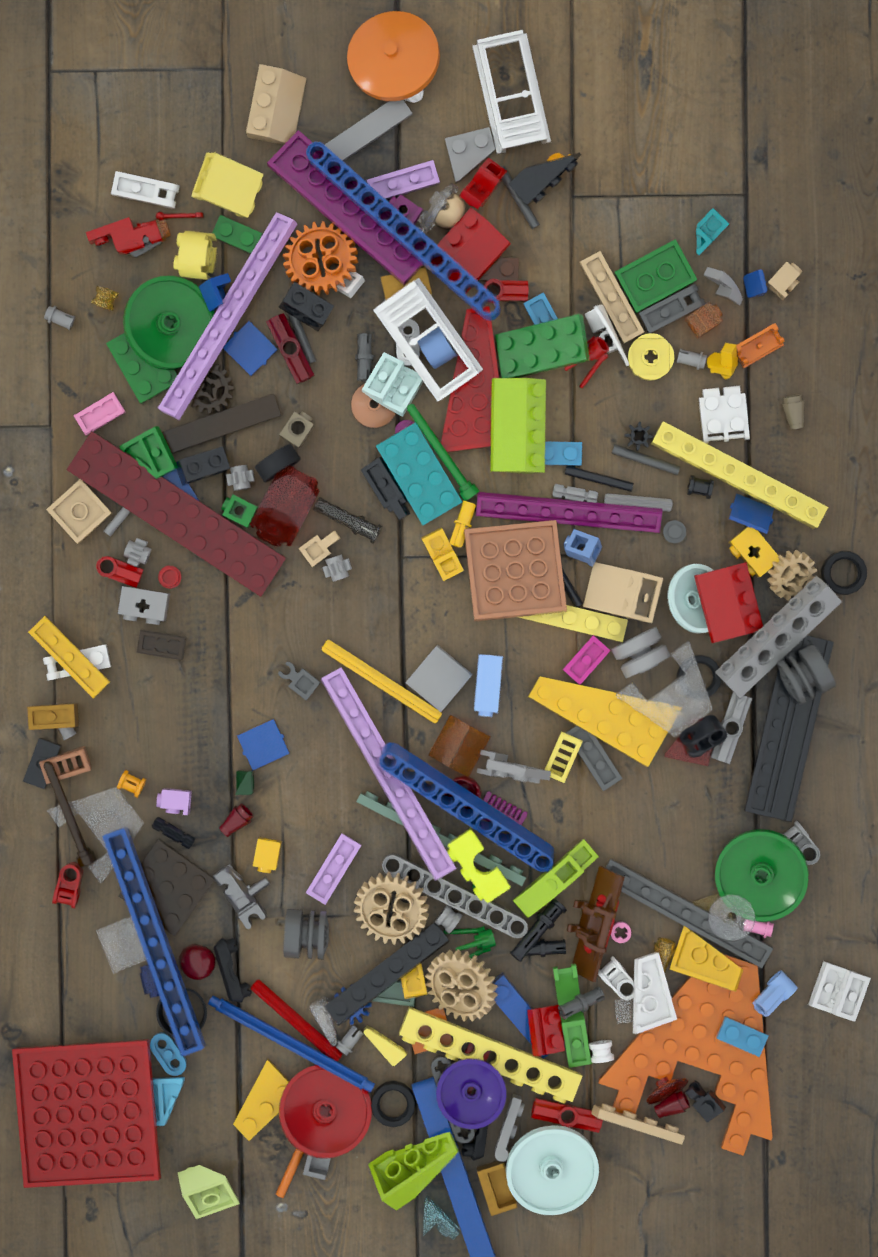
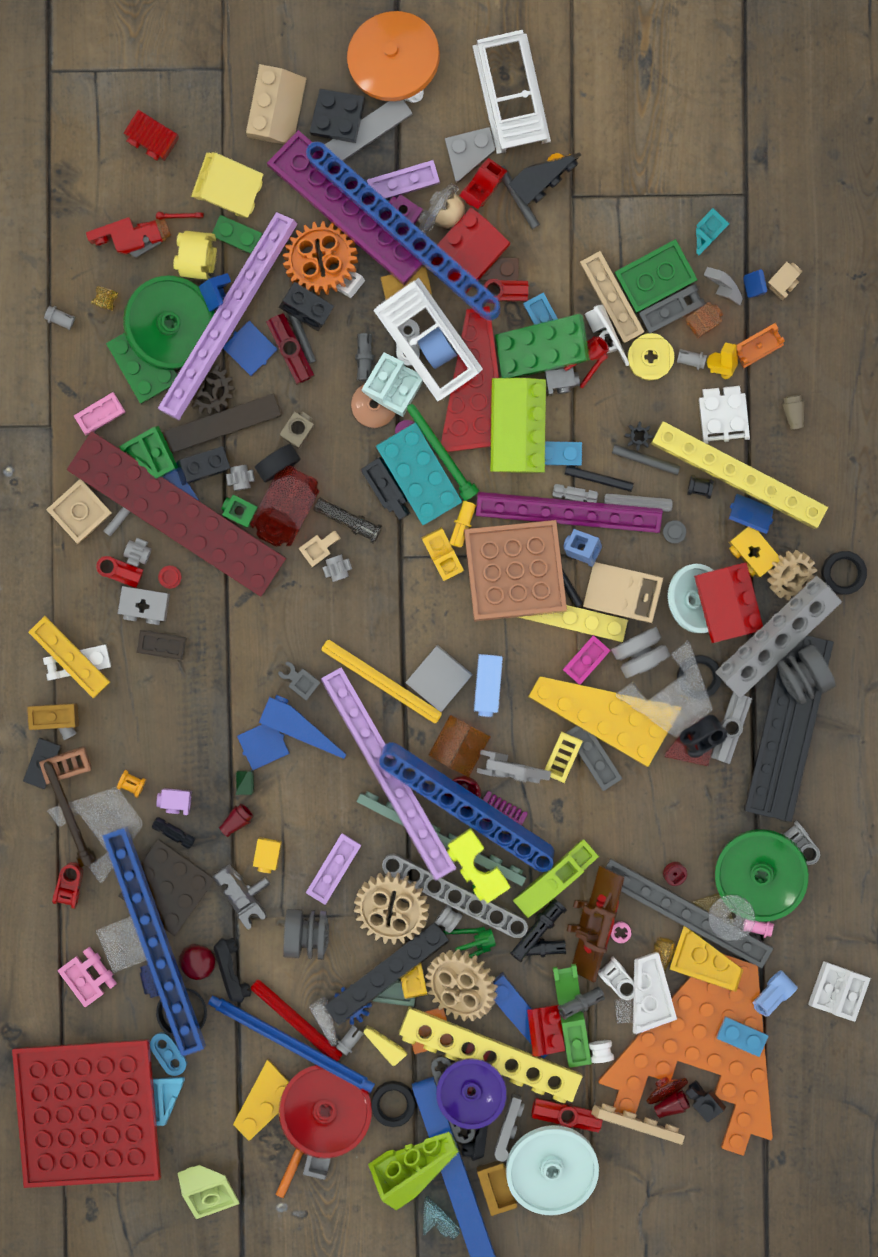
white plate [111,171,180,209] -> none
none -> bright pink plate [57,947,117,1007]
none -> red brick [124,110,179,161]
none -> blue slope [259,695,346,759]
none -> black plate [310,89,366,143]
none -> flat silver brick [545,367,580,396]
none -> dark red tile [663,862,687,886]

